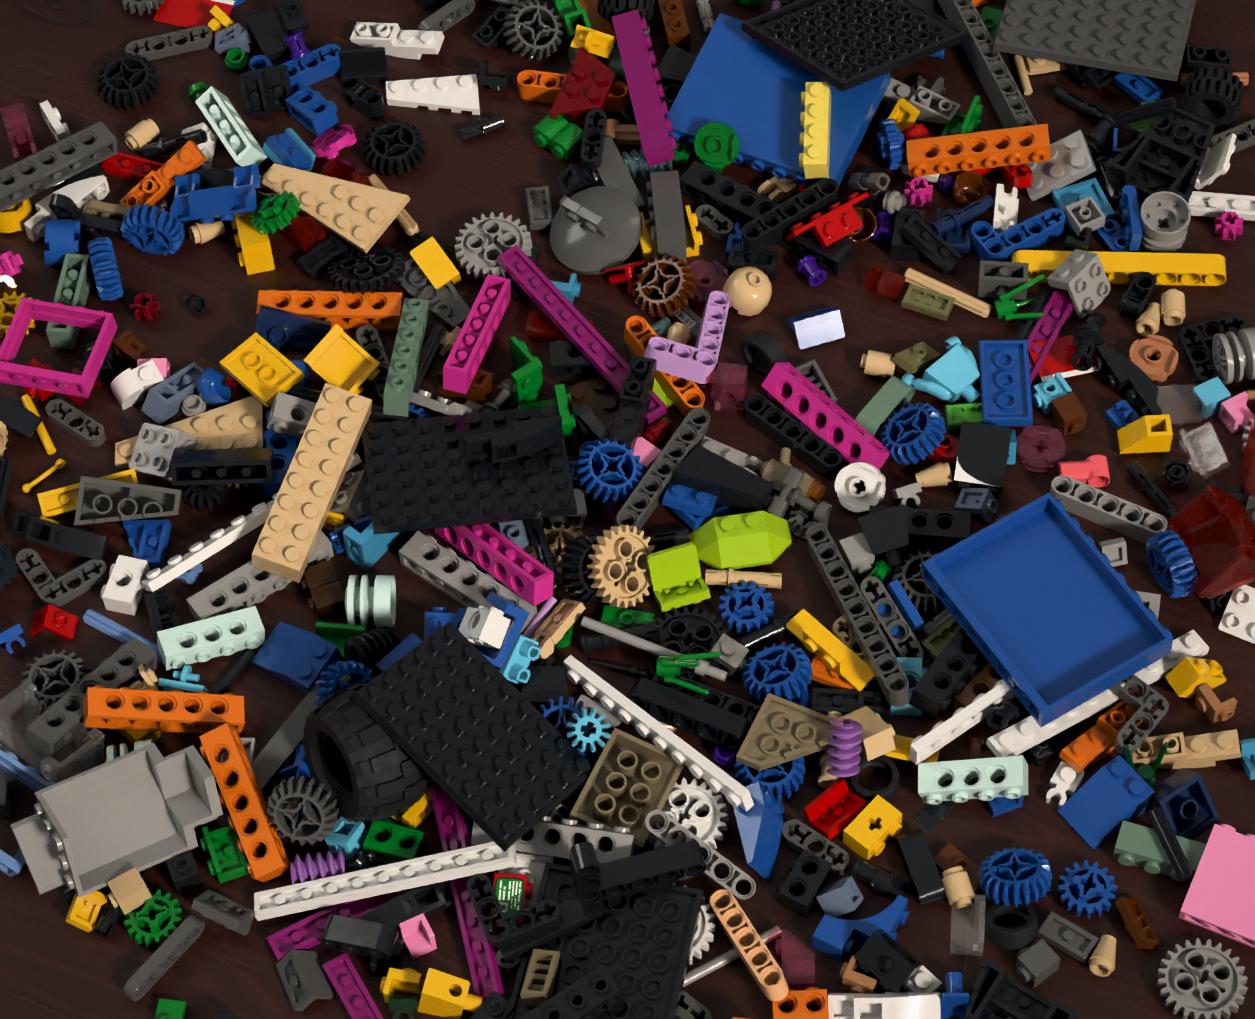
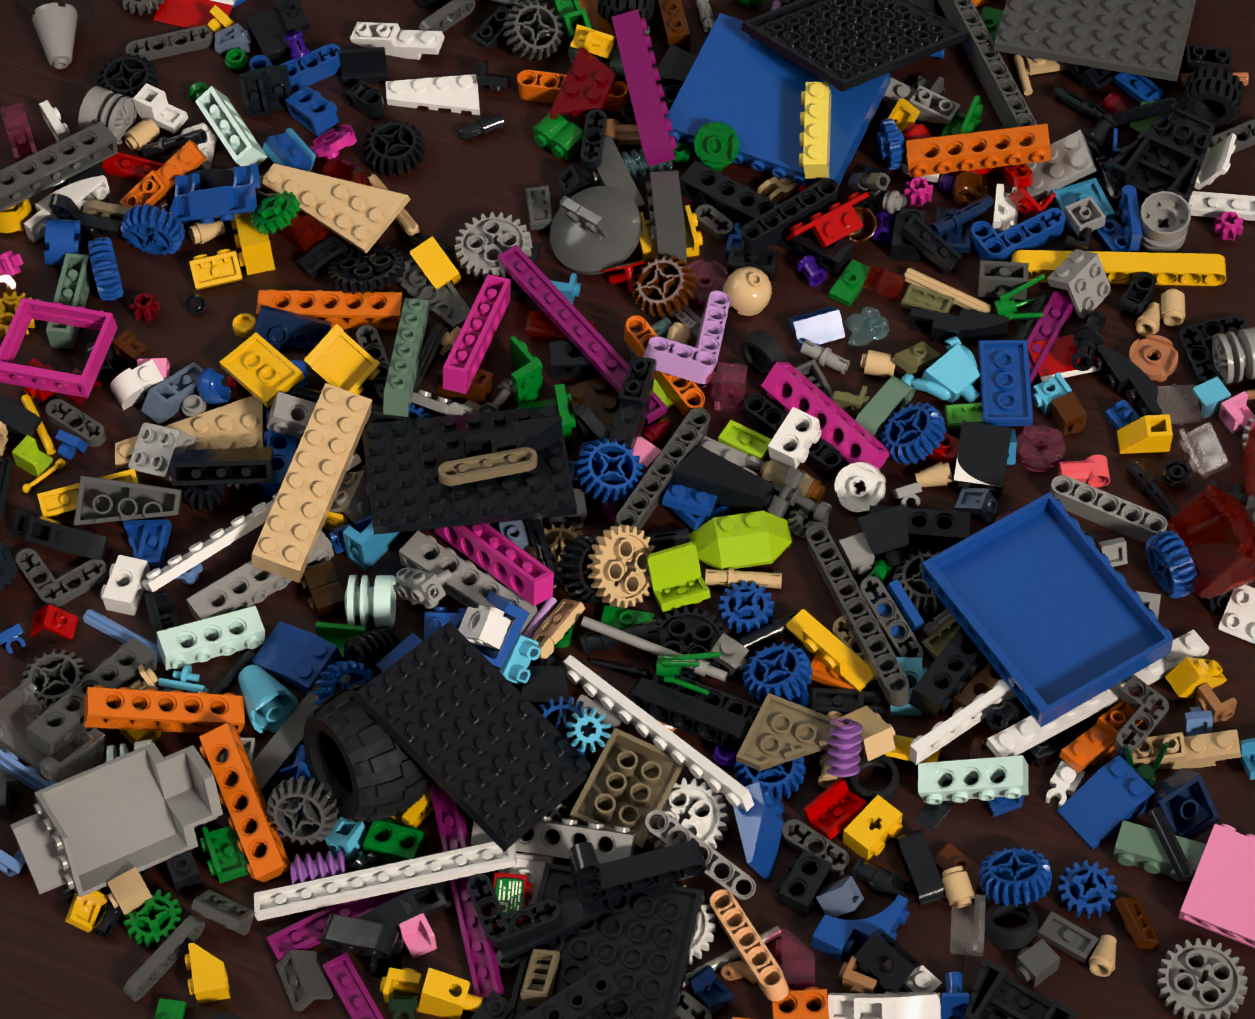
none -> lime panel [12,435,54,477]
none -> light grey cone [32,3,78,69]
none -> blue tile [55,429,89,460]
none -> light grey wheel [78,86,137,144]
none -> white brick [133,83,188,134]
none -> yellow slope [185,943,230,1004]
none -> yellow bracket [189,249,243,290]
none -> yellow tile [232,313,256,338]
none -> medium azure cone [238,665,299,734]
none -> light grey brick [395,567,453,609]
none -> dark tan plate [438,447,537,486]
none -> dark blue bracket [688,965,735,1014]
none -> lime plate [718,420,772,461]
none -> medium nougat arm [720,960,757,985]
none -> white brick [768,407,822,468]
none -> light grey pin [800,339,850,375]
none -> green plate [829,259,873,307]
none -> olive bracket [832,386,871,418]
none -> clear light blue plate [843,307,889,346]
none -> black slope [909,308,1009,344]
none -> red bracket [1008,187,1056,219]
none -> dark red cone [1101,92,1130,126]
none -> medium blue tile [1183,706,1213,737]

